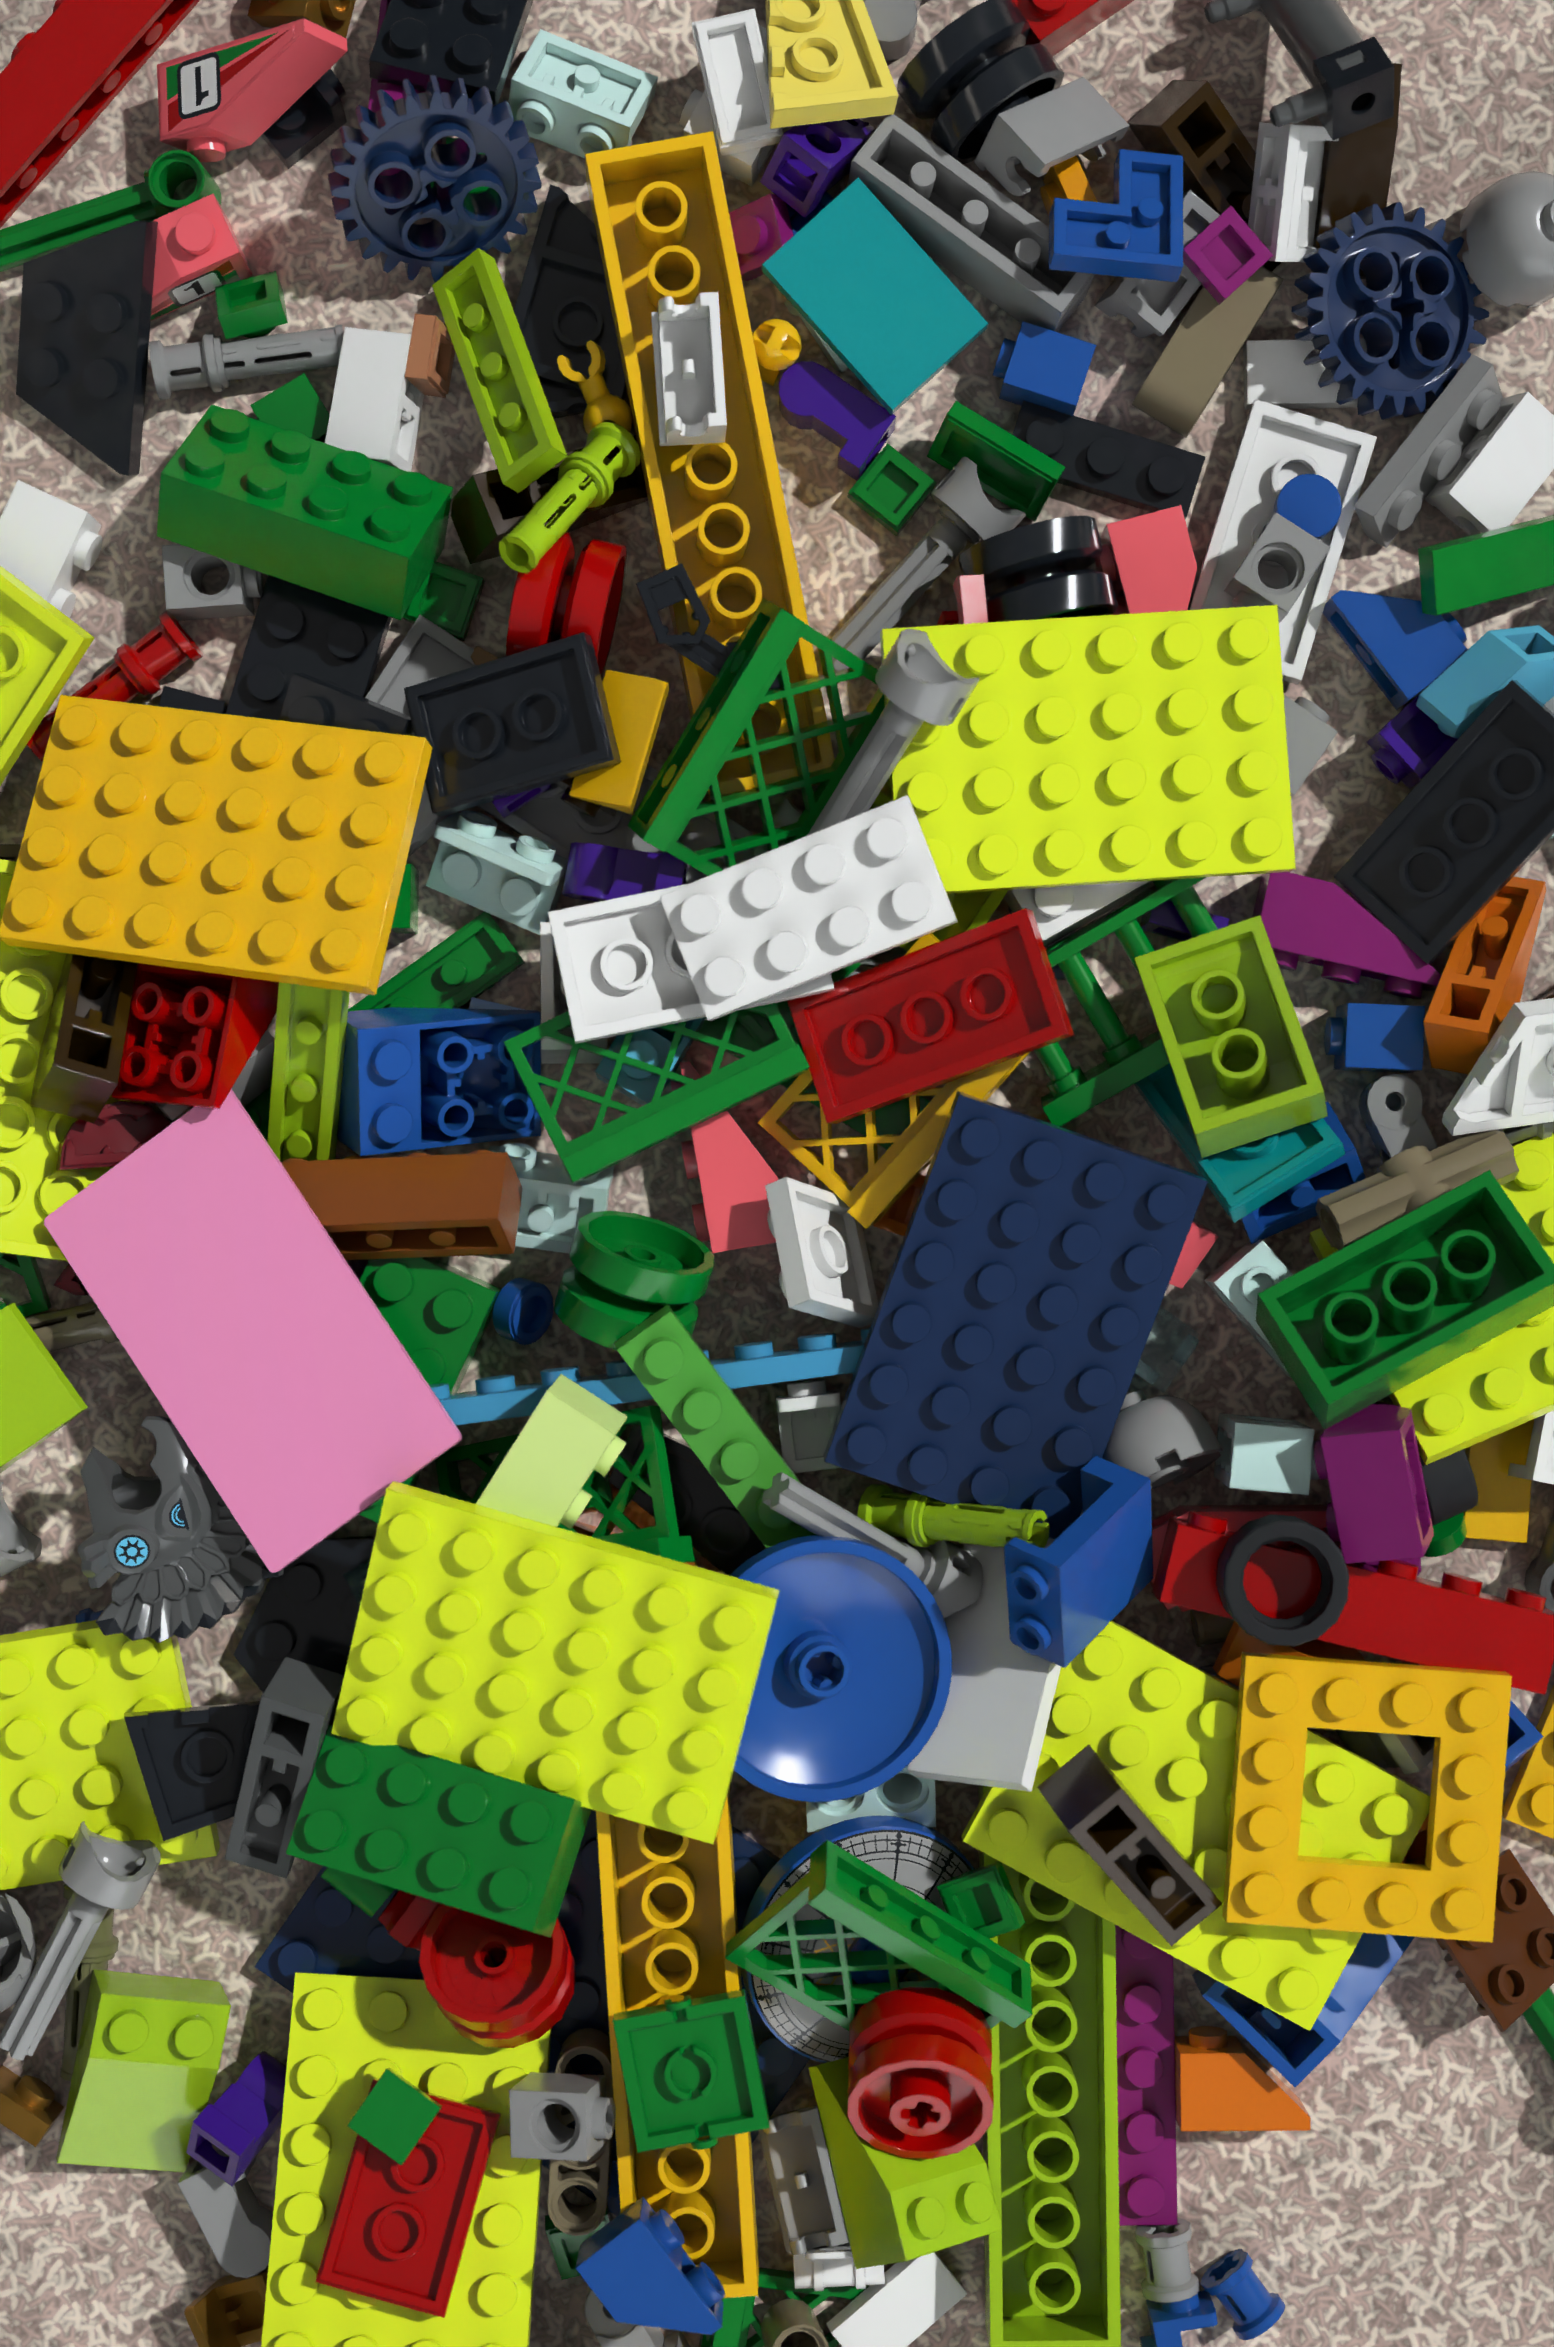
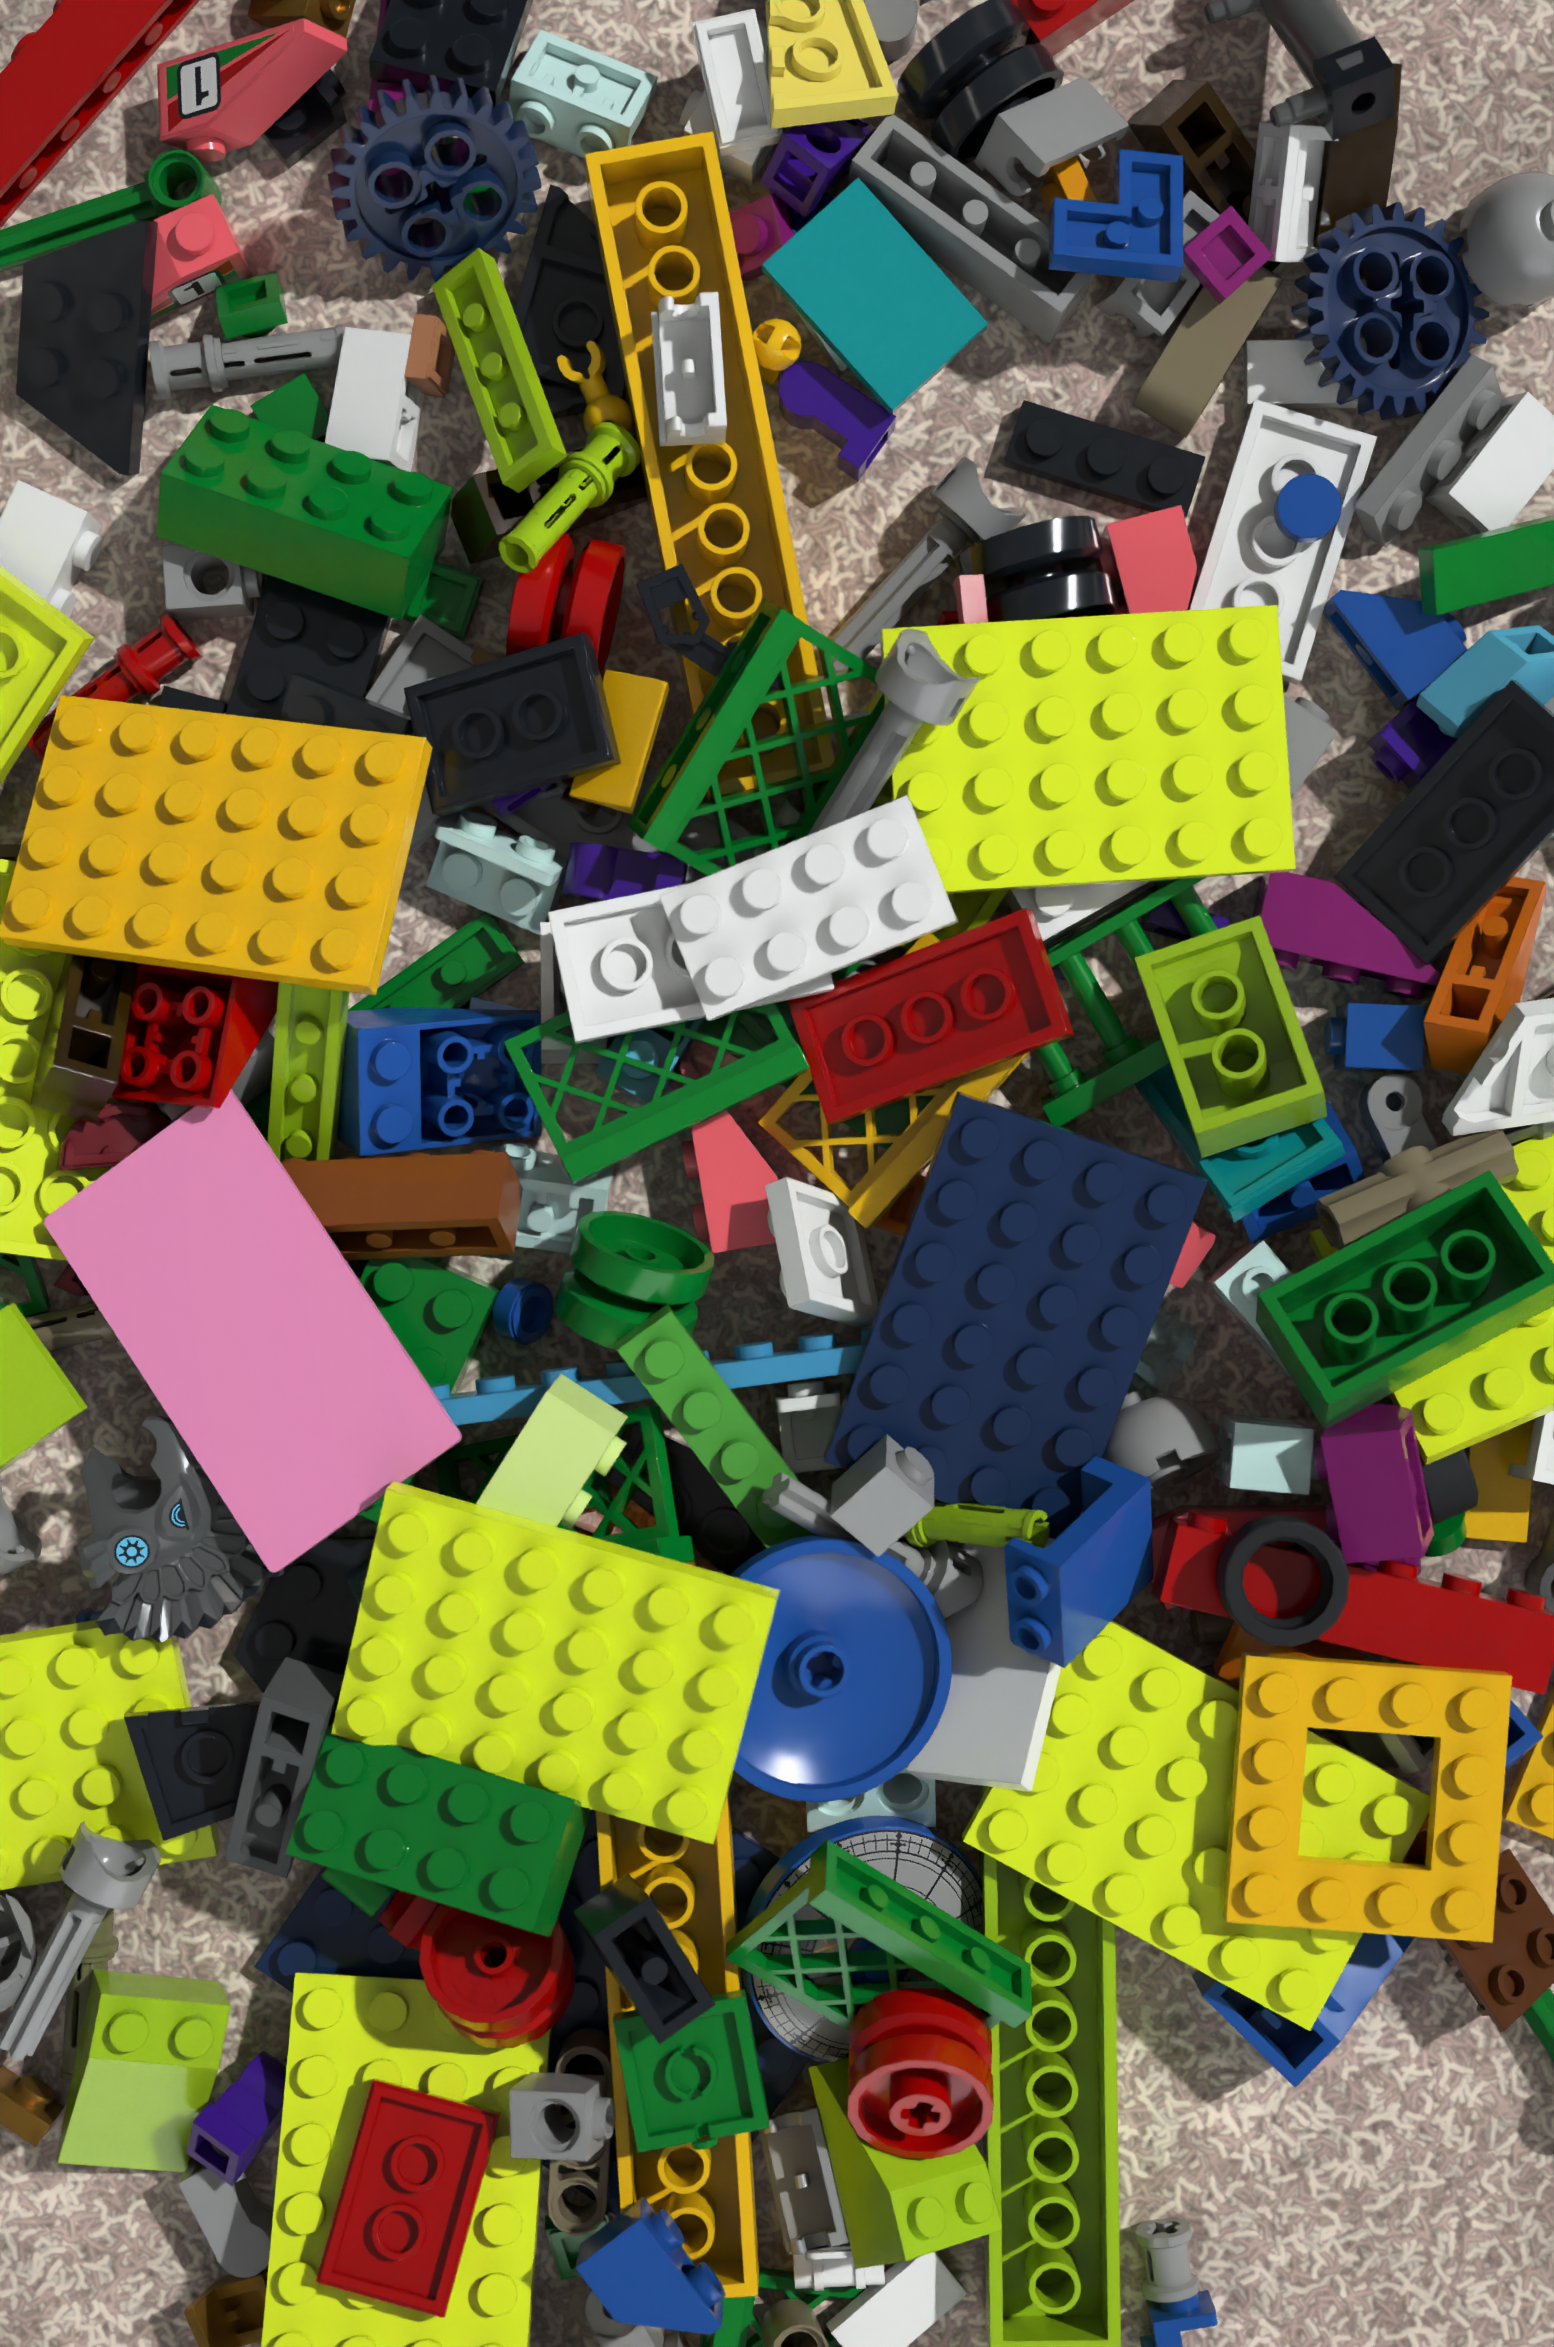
green tile [347,2068,443,2165] -> none
green tile [391,864,419,934] -> none
green tile [847,443,937,537] -> none
green tile [927,401,1066,522] -> none
green tile [937,1861,1025,1939] -> none
blue brick [992,321,1096,416] -> none
dark brown slope [1037,1744,1222,1946] -> none
magenta plate [1115,1925,1177,2226] -> none
orange slope [1175,2026,1311,2131] -> none
blue bush [1200,2249,1285,2340] -> none
light grey brick [1224,512,1331,623] -> none
none -> black slope [573,1874,715,2044]
none -> light grey brick [830,1434,934,1557]

